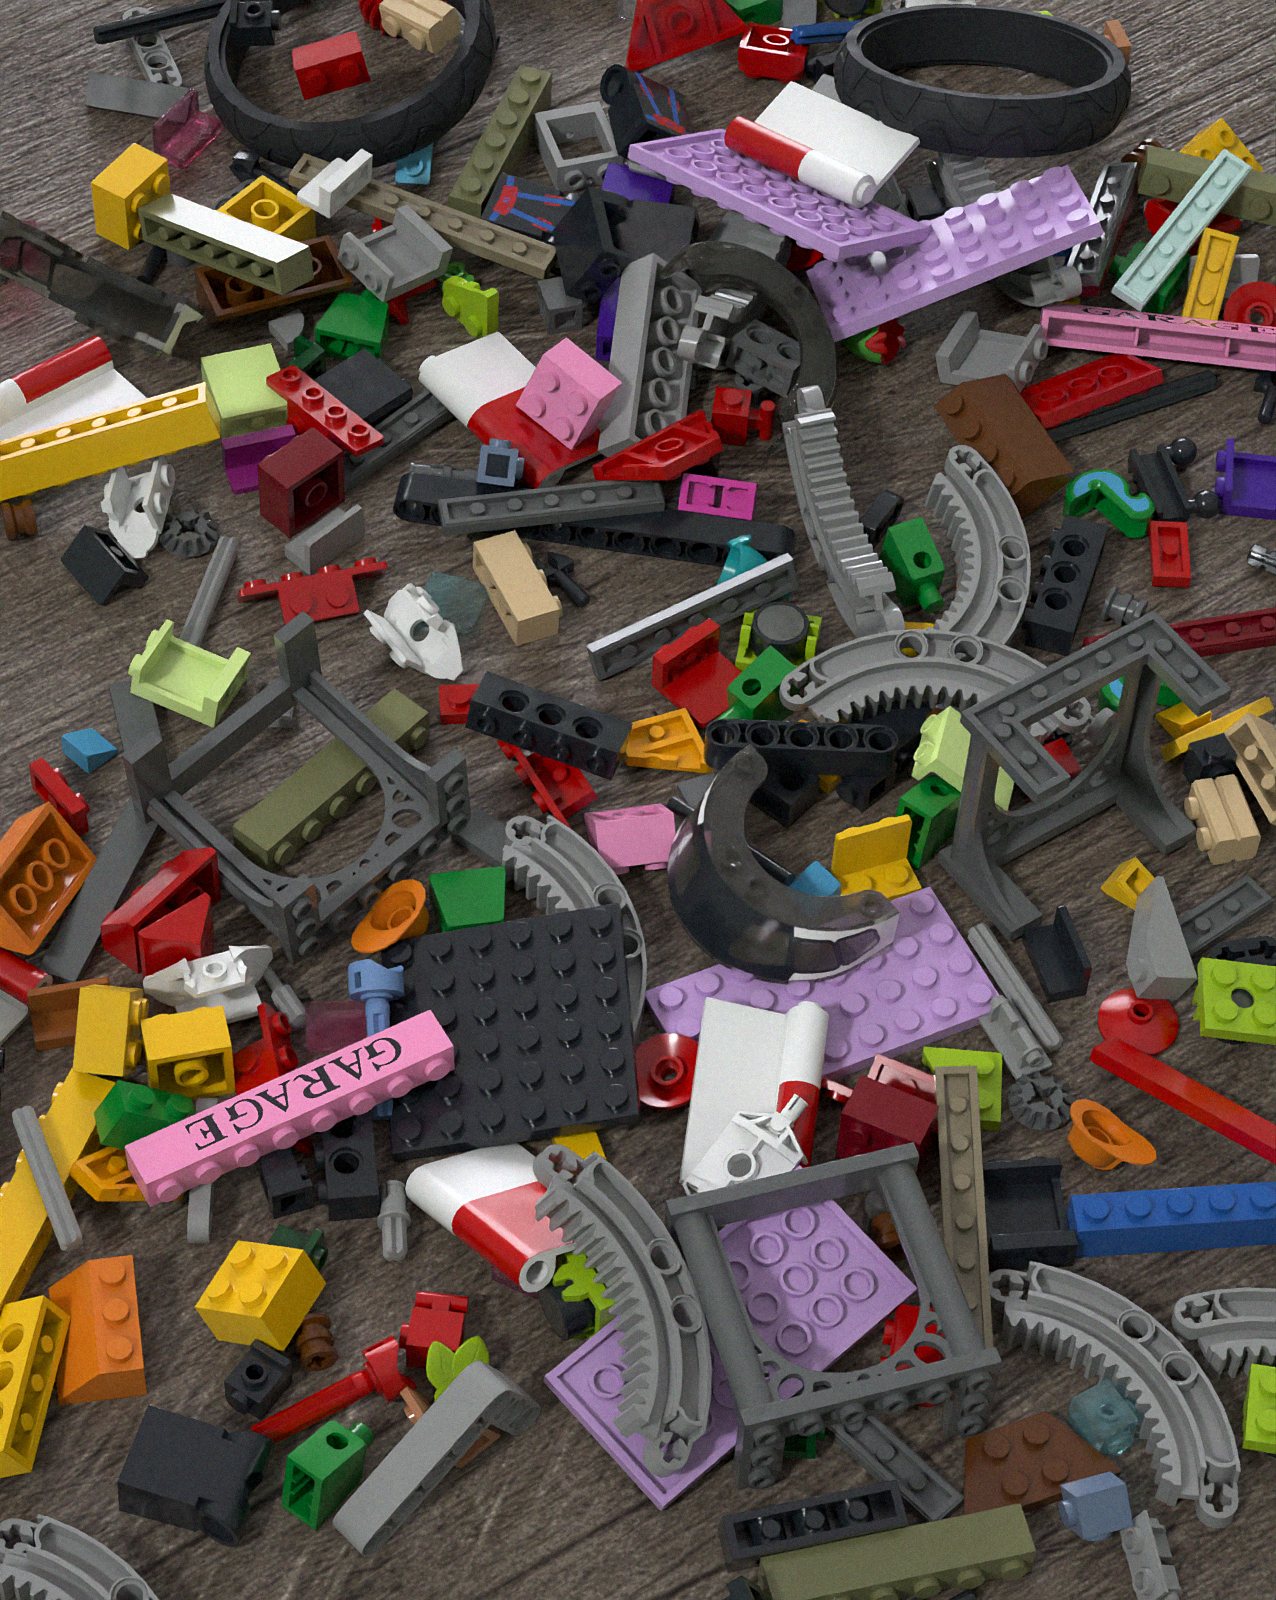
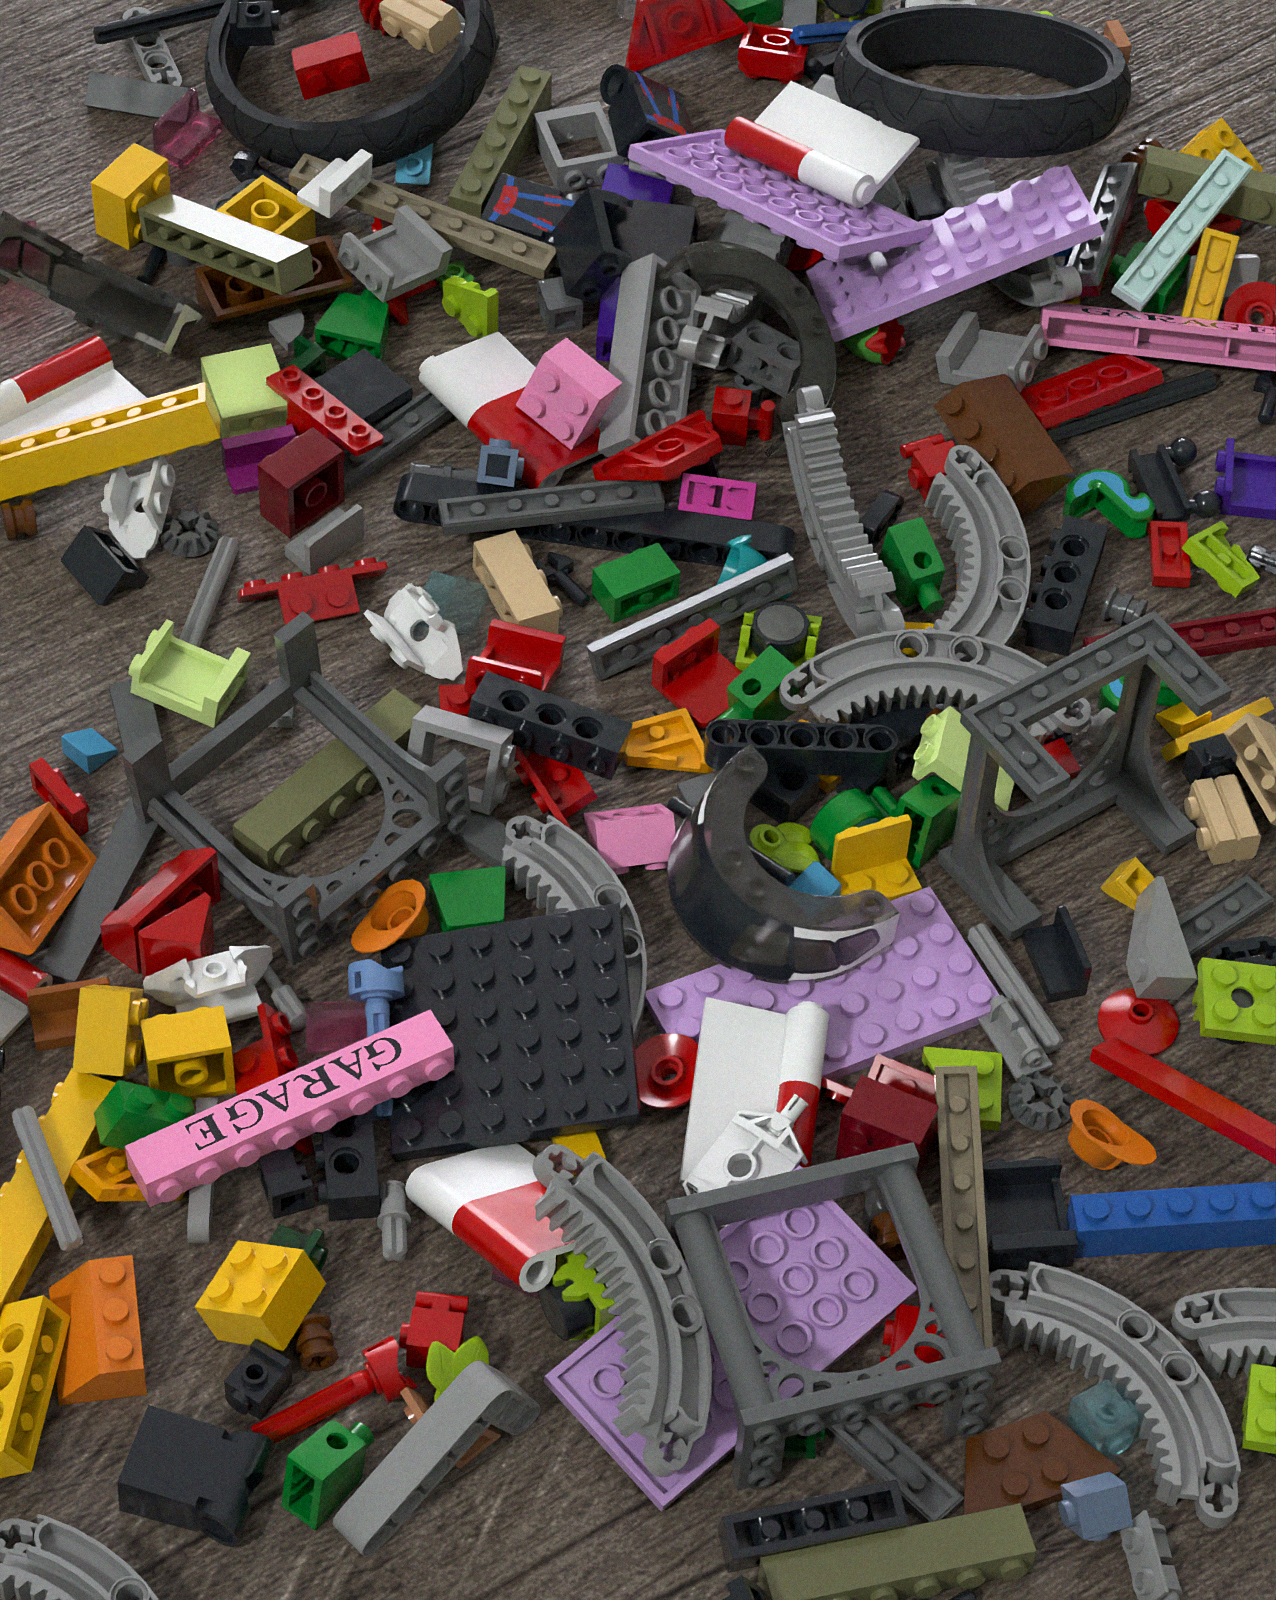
none -> light grey window [407,705,516,815]
none -> red panel [464,619,566,694]
none -> green brick [592,543,680,623]
none -> lime plate [749,822,820,887]
none -> green animal [810,786,899,861]
none -> red brick [900,433,968,501]
none -> lime wing [1181,521,1260,598]

